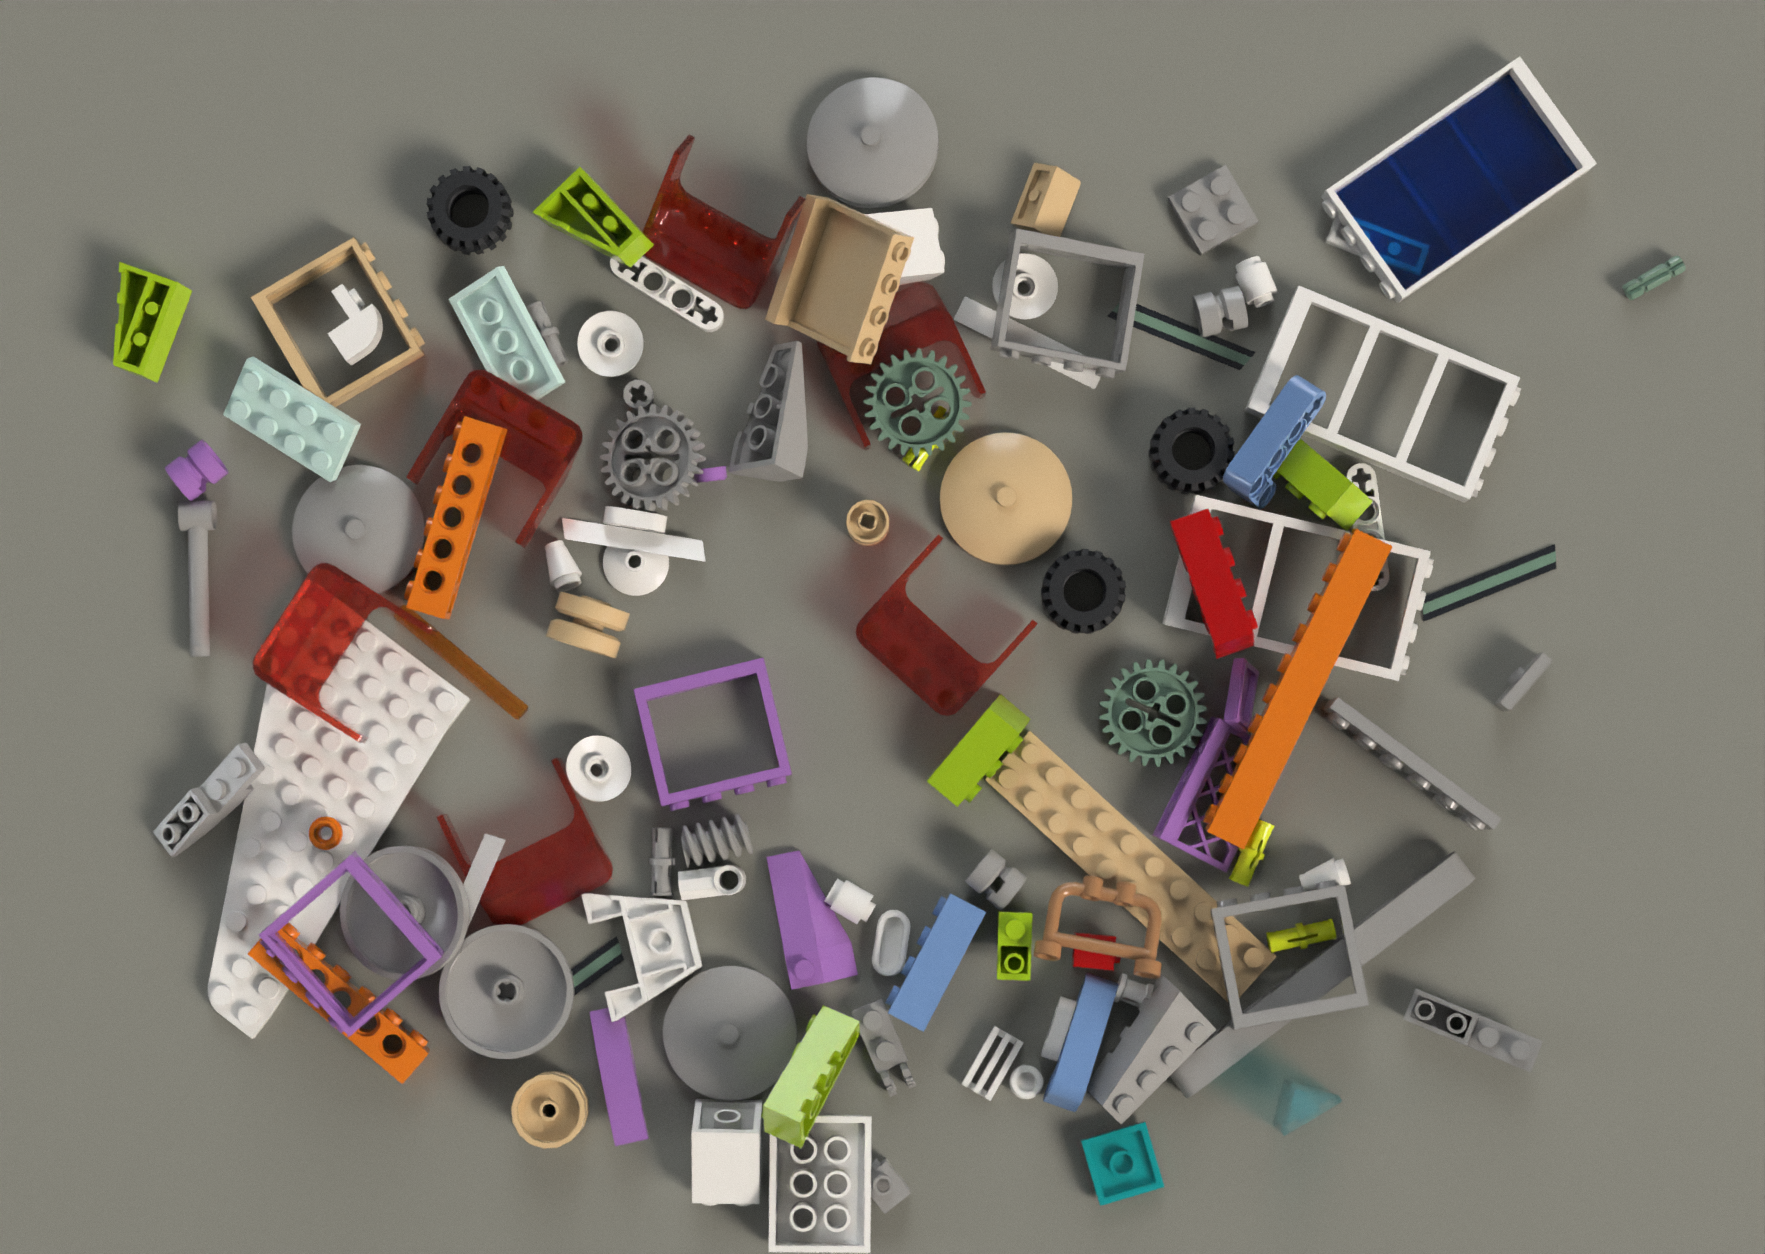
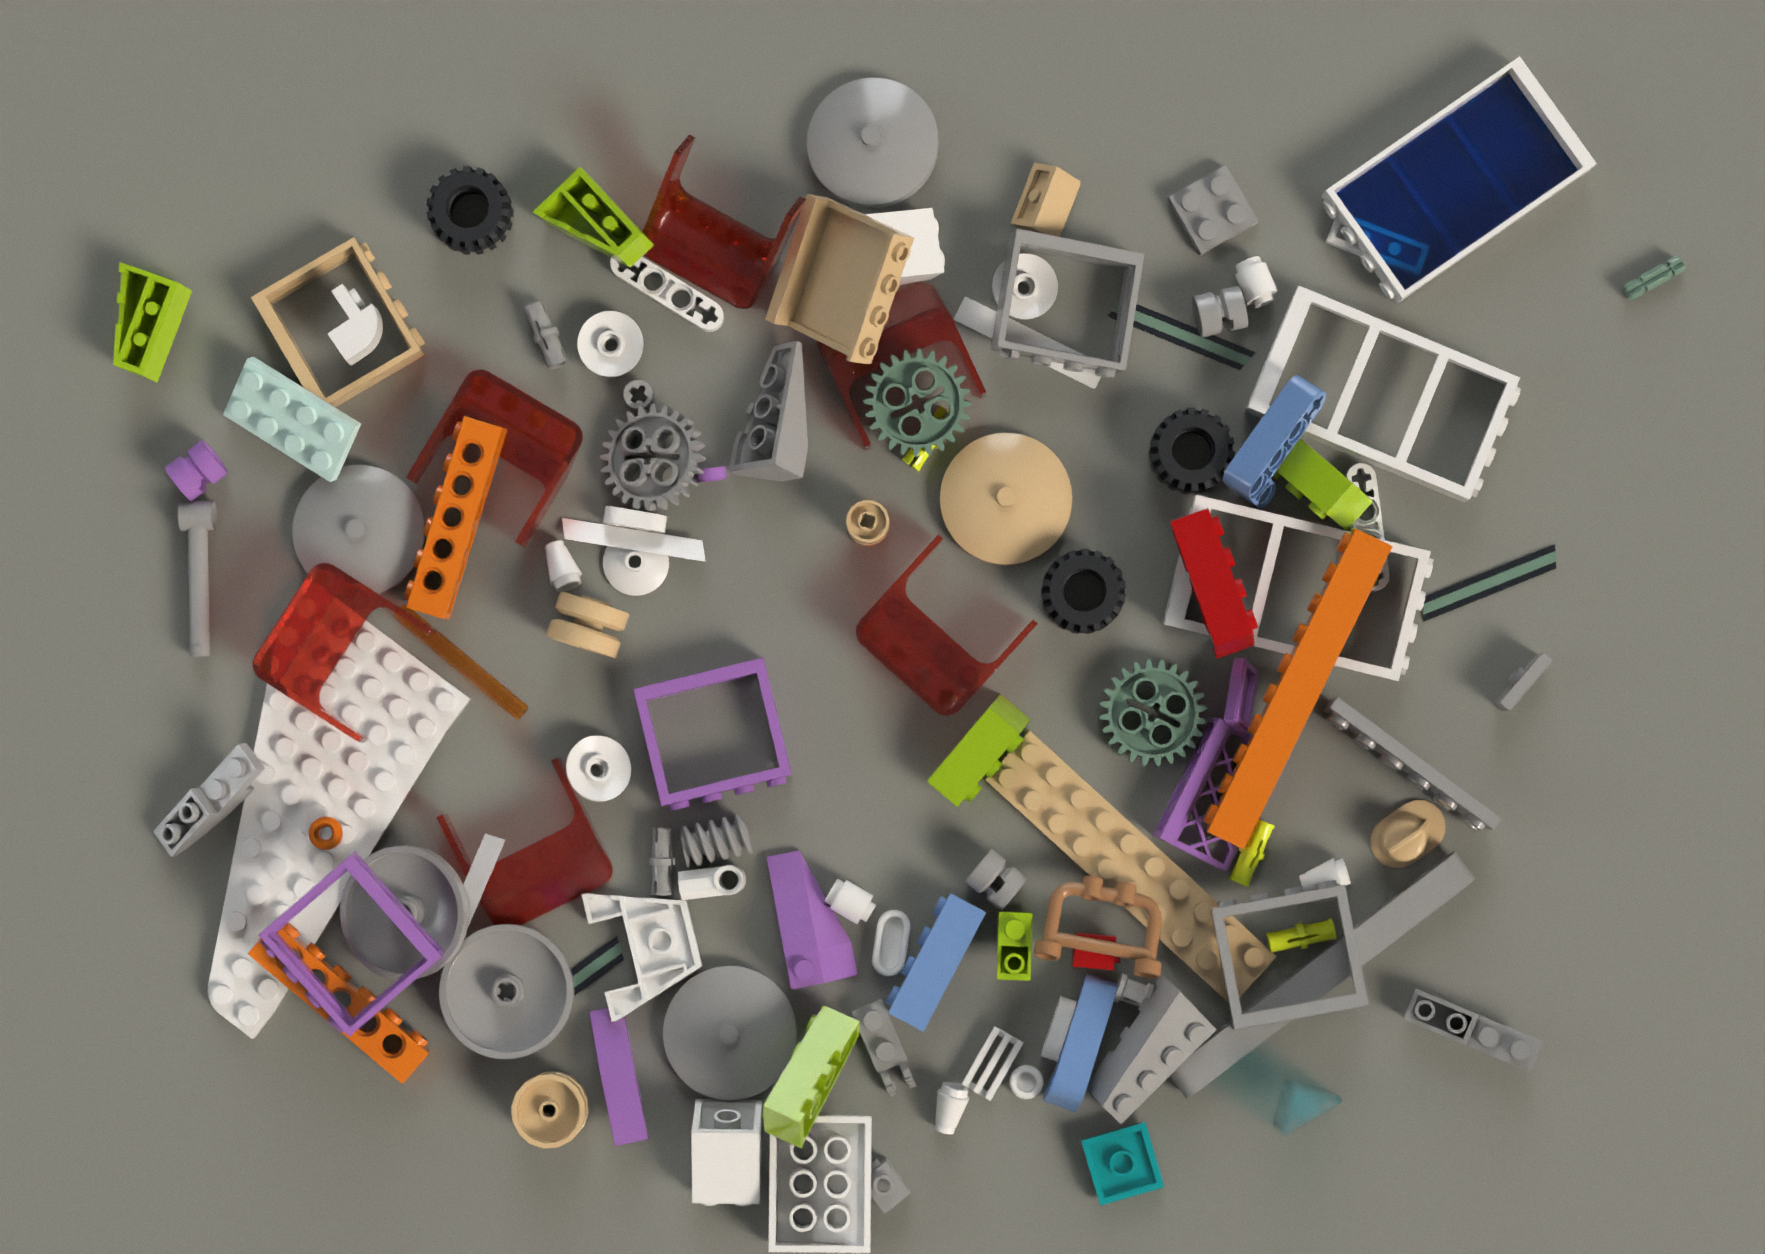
light aqua plate [449,266,565,415] -> none
none -> white cone [934,1082,970,1135]
none -> tan piece [1371,800,1445,868]

